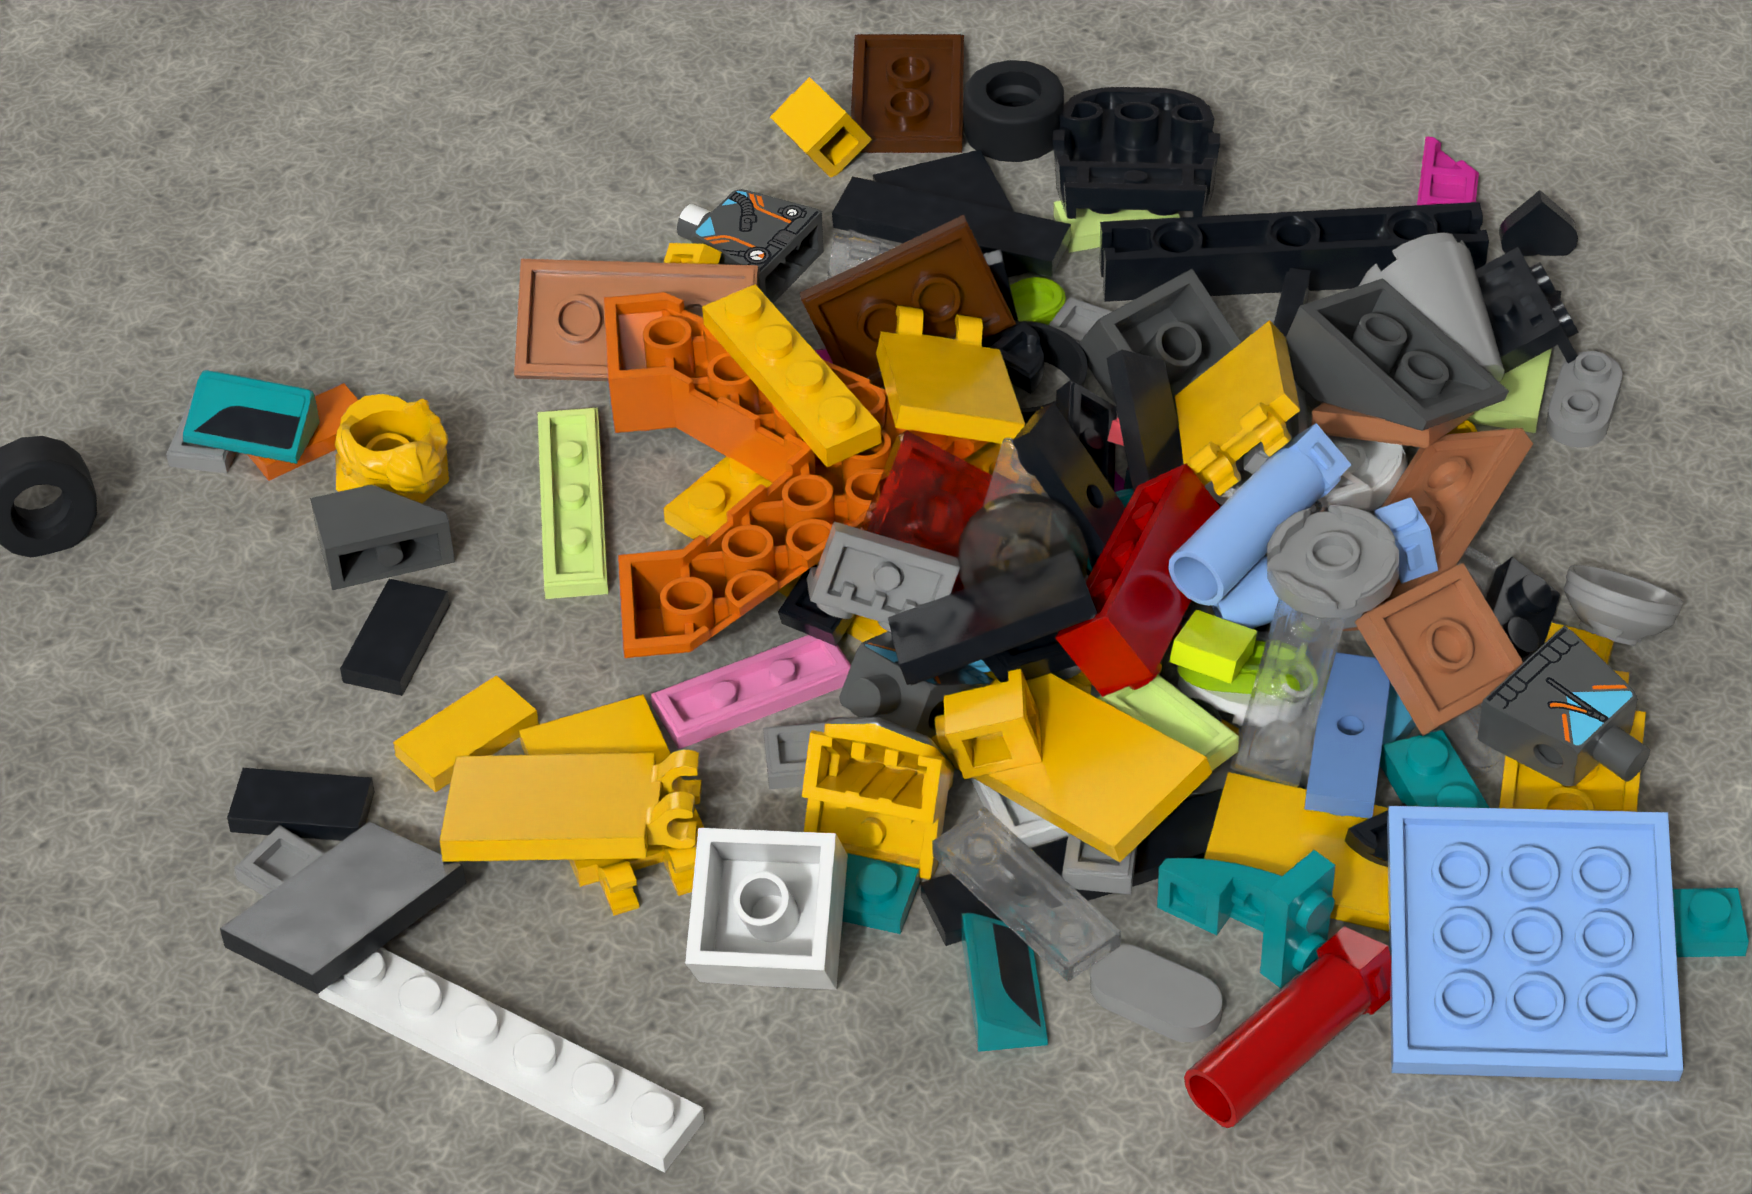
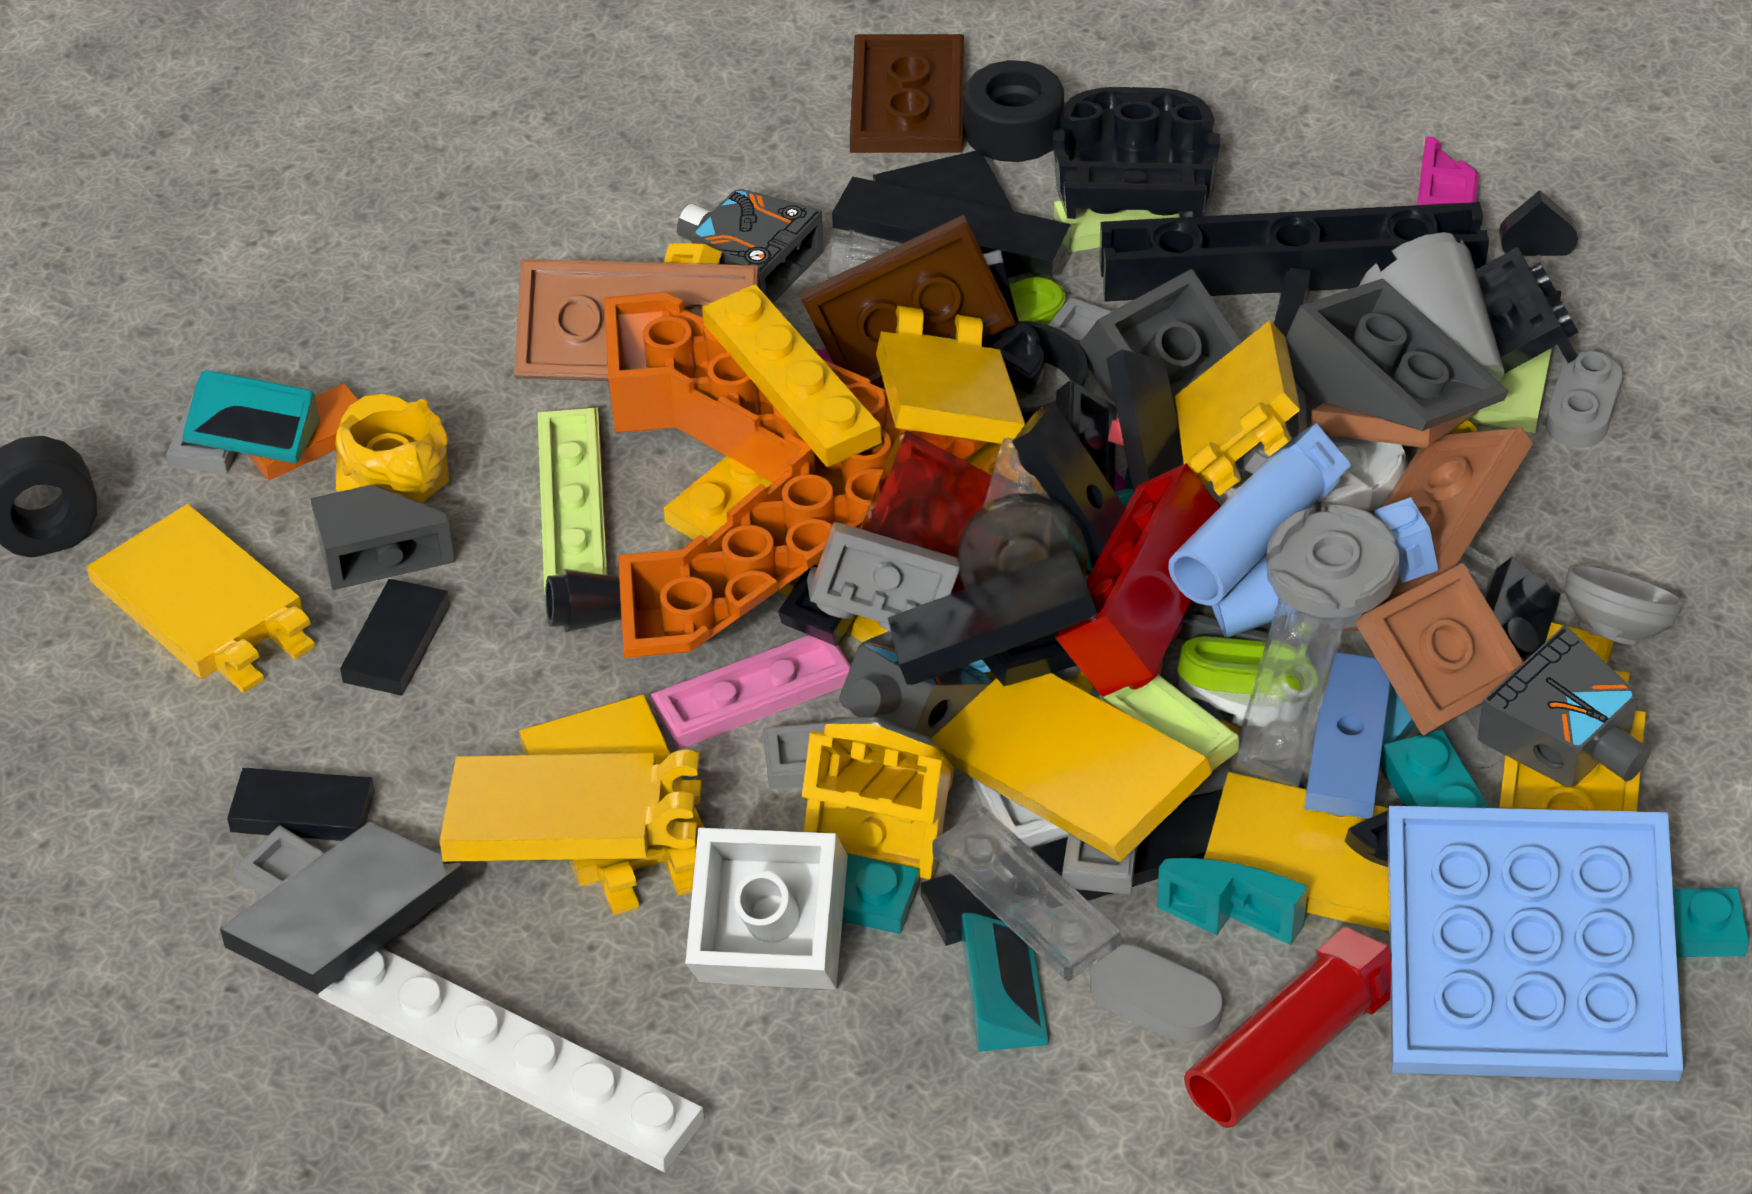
yellow tile [393,675,539,793] -> none
yellow brick [770,77,872,178] -> none
yellow brick [935,669,1042,779] -> none
neon yellow tile [1169,610,1258,684] -> none
teal plate [1260,850,1335,988] -> none
none -> yellow tile [86,504,315,693]
none -> black cone [545,569,622,632]

